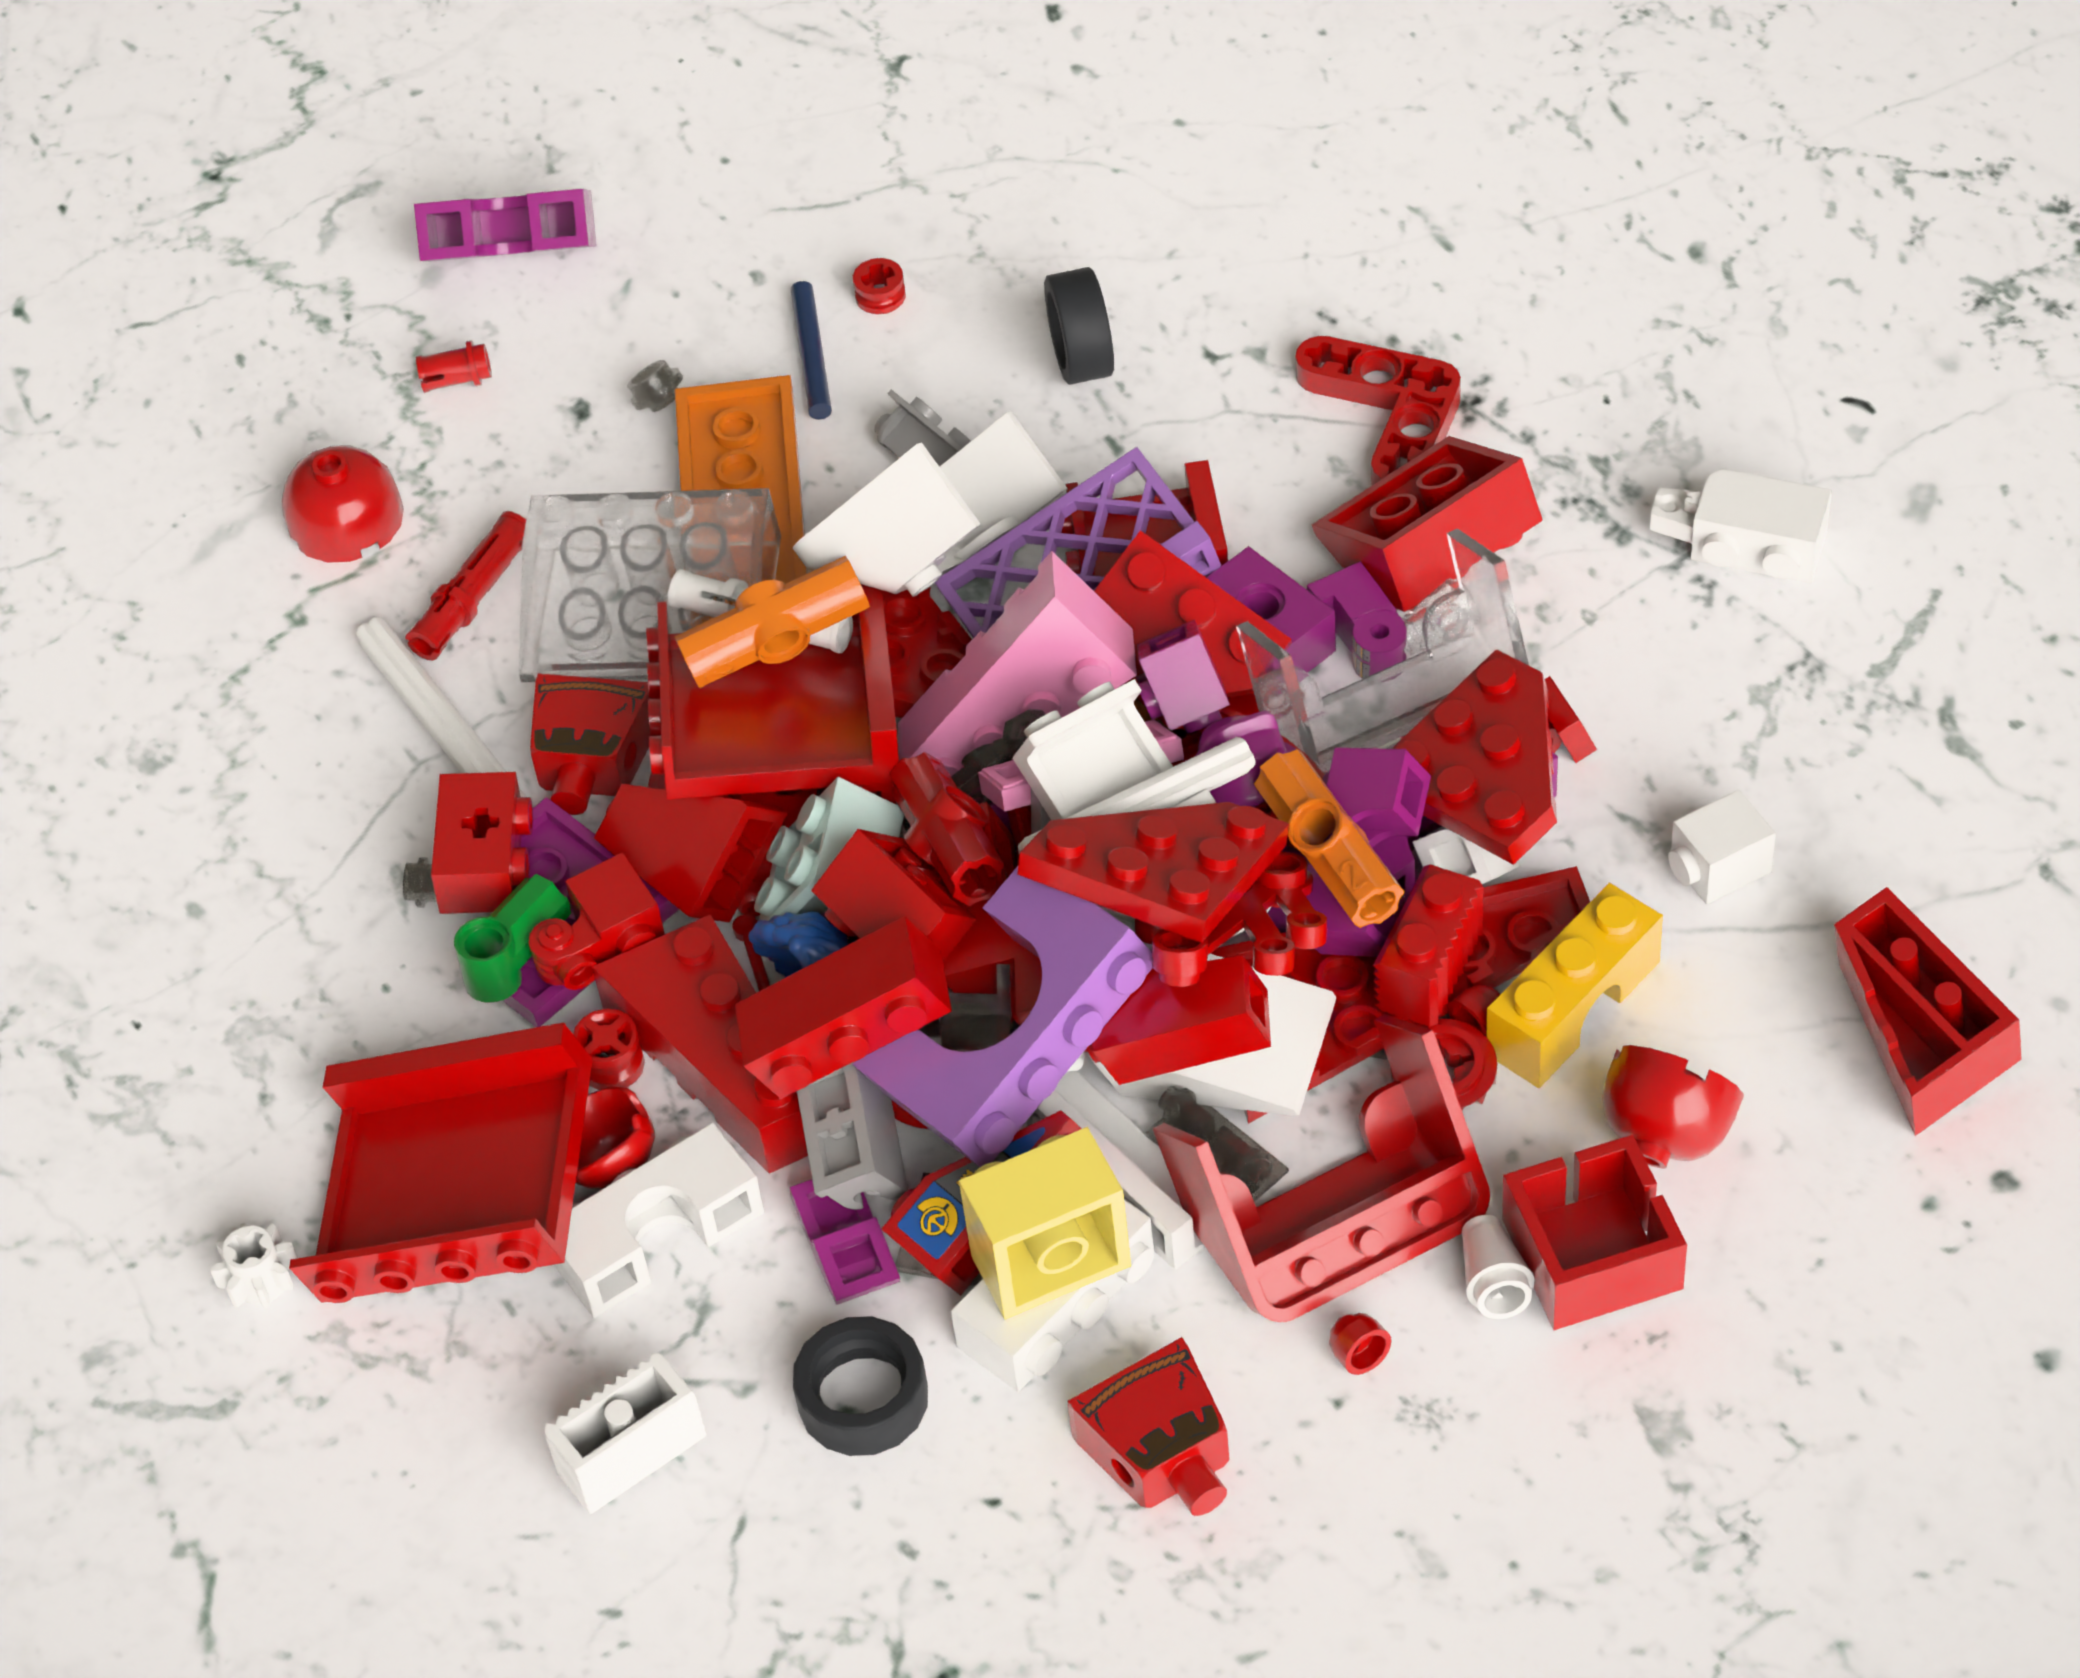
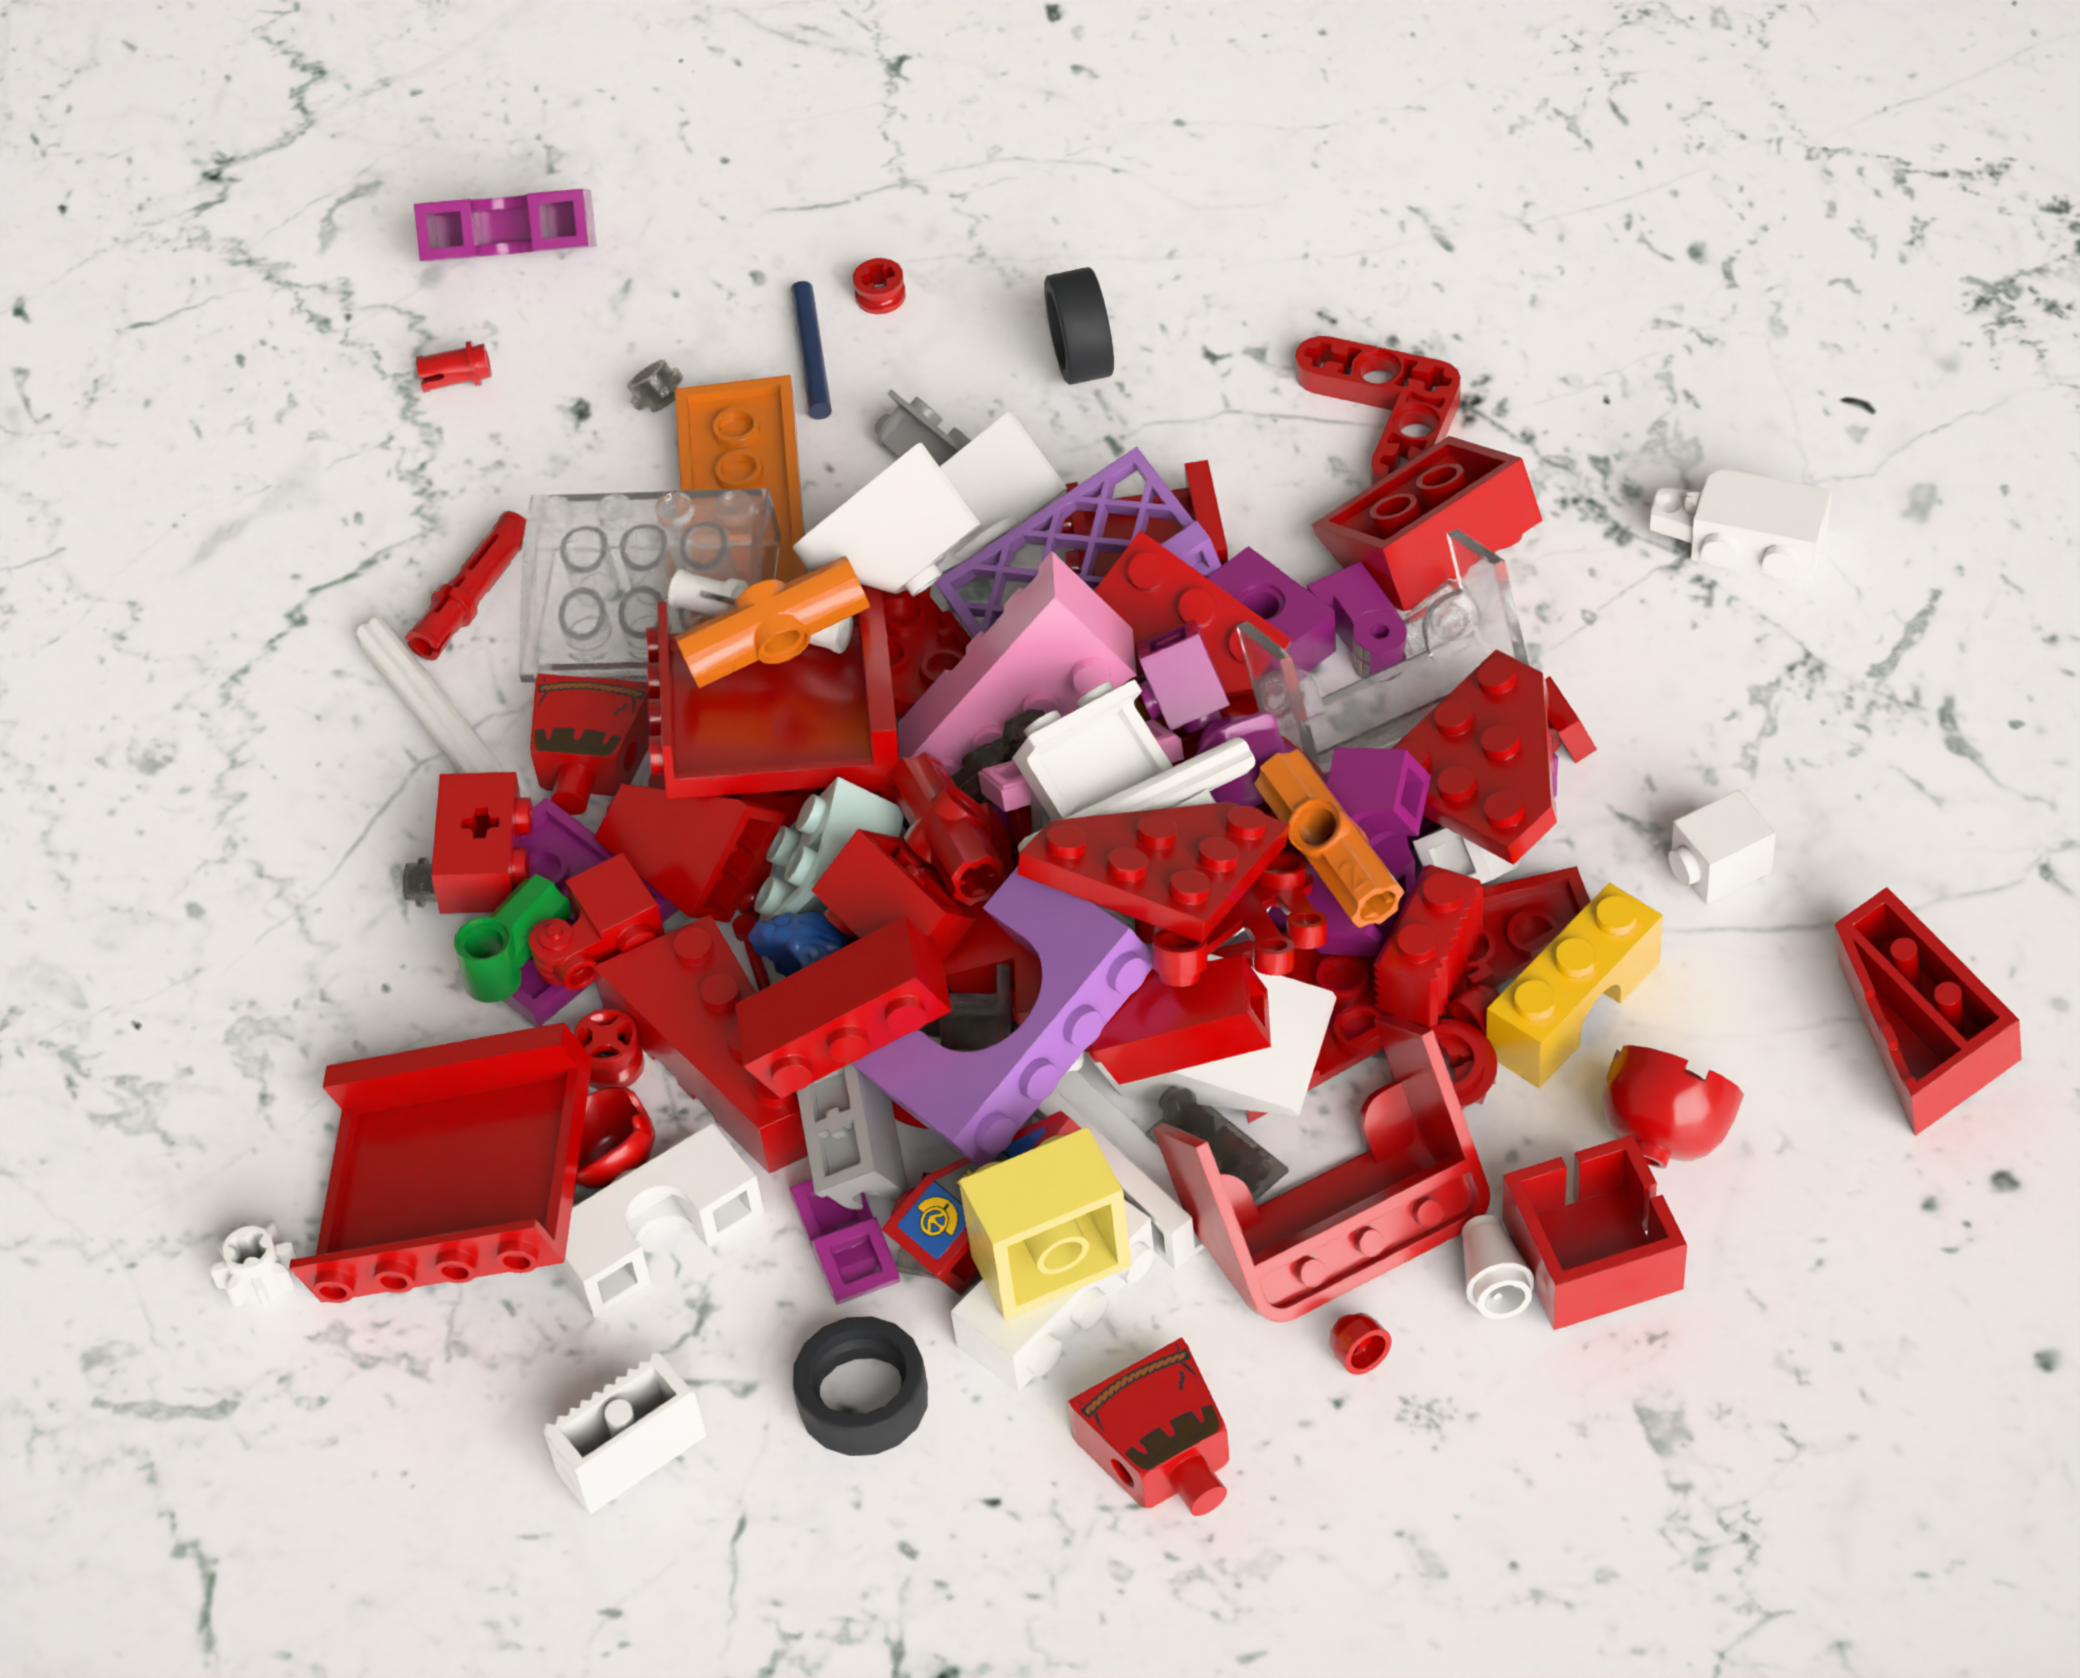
red cylinder [282,445,404,563] -> none

